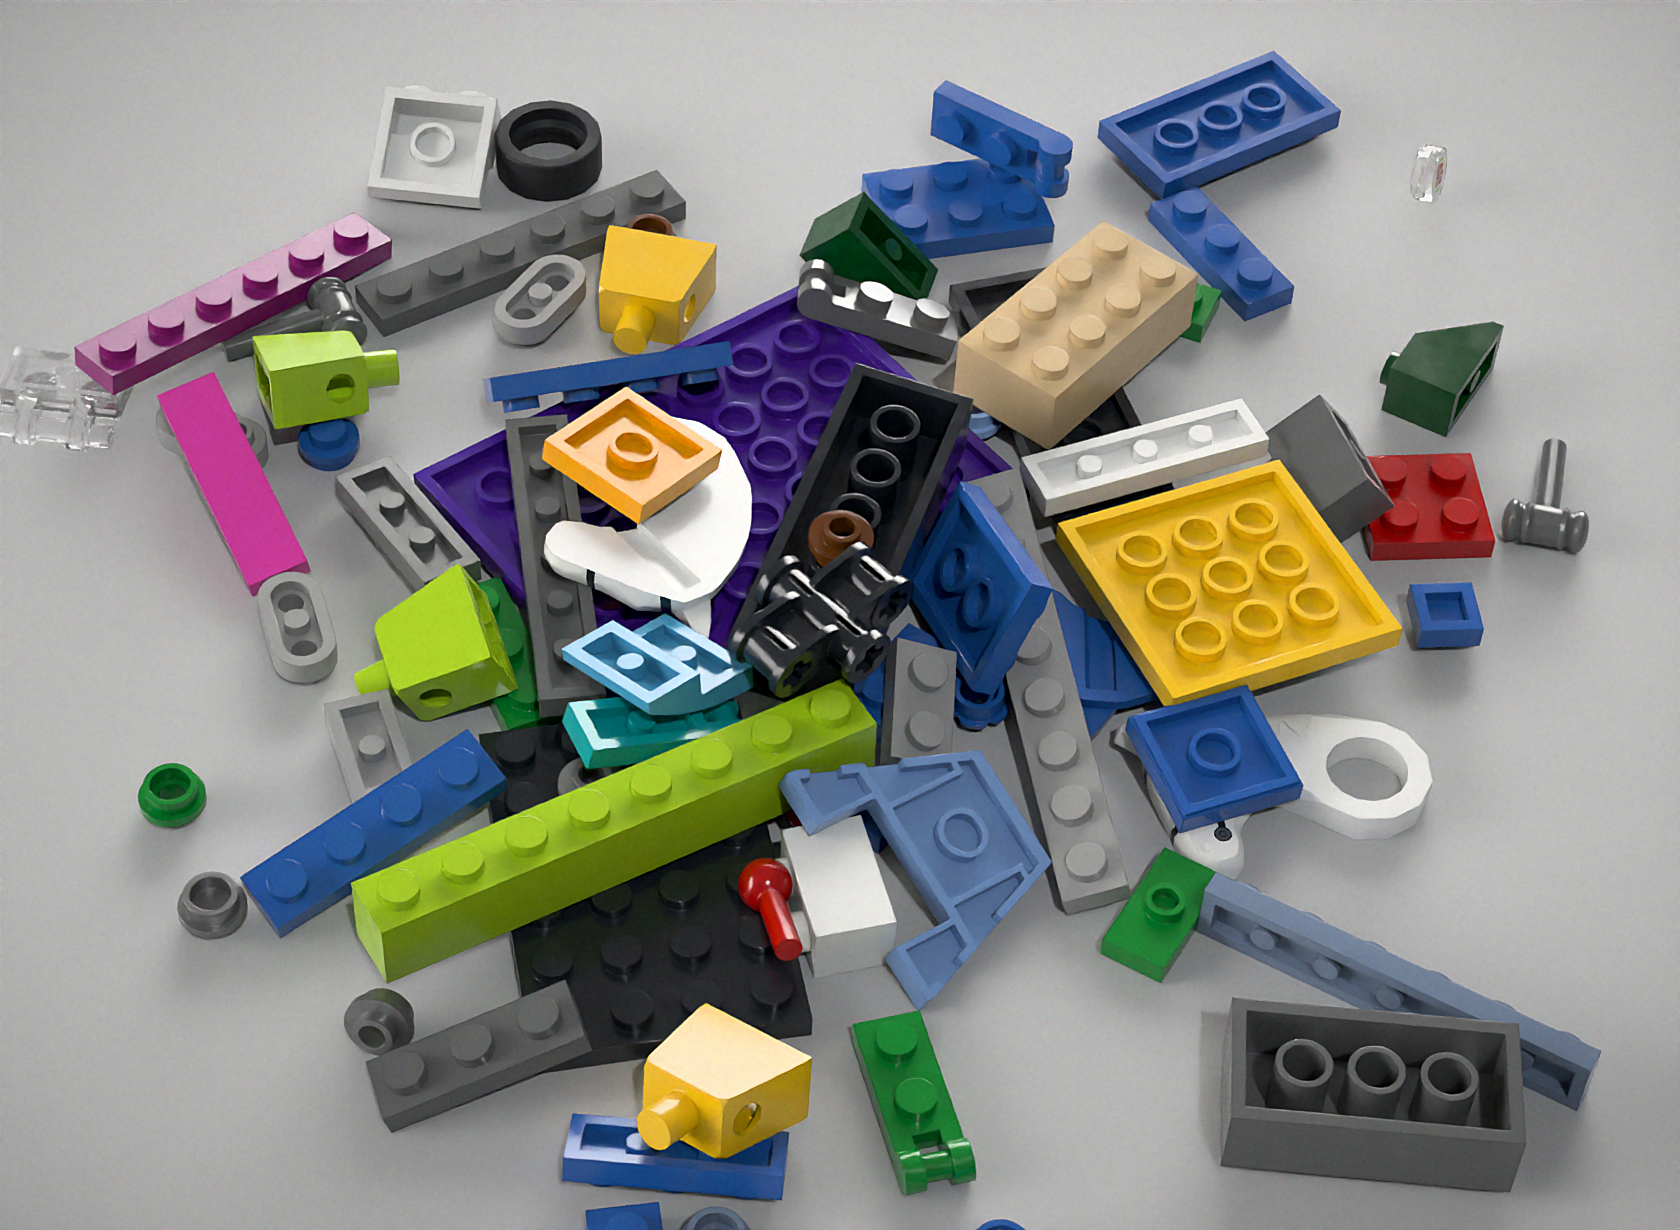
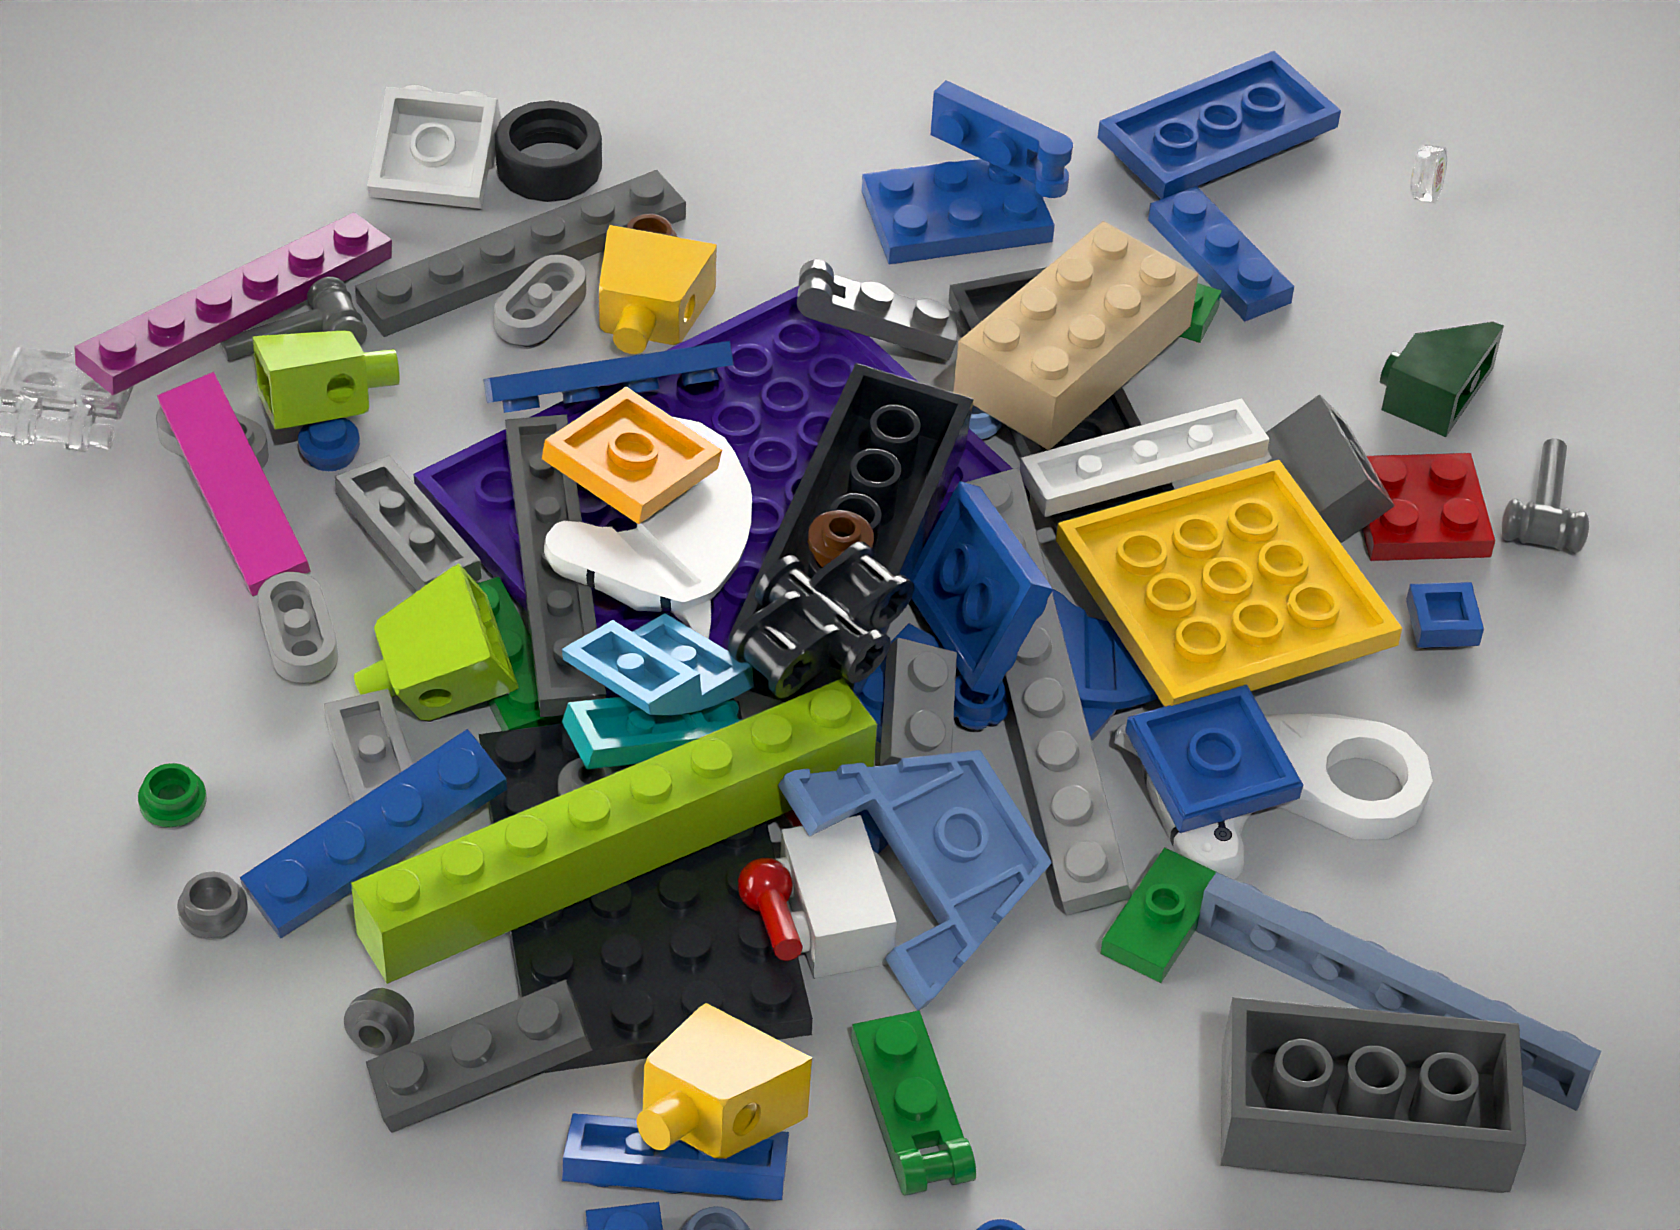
dark green slope [799,192,938,300] -> none

